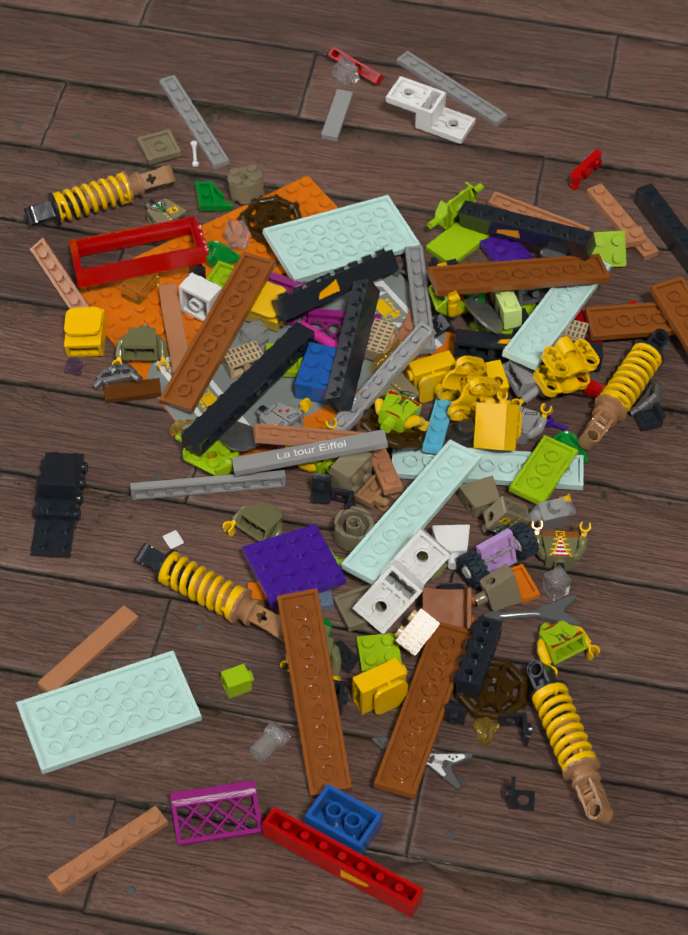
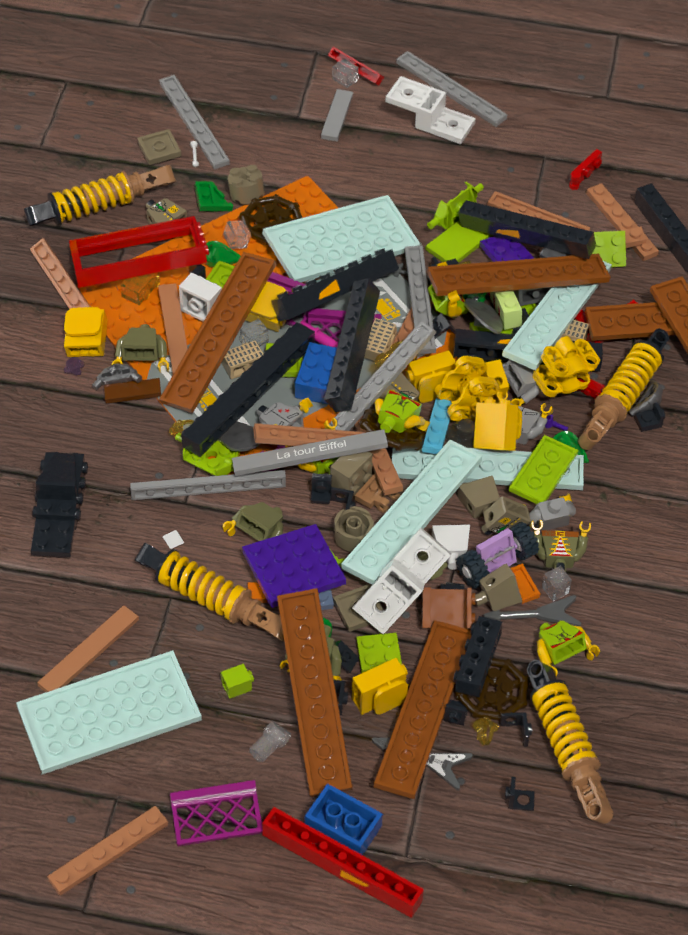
brick [394,608,440,656] -> none

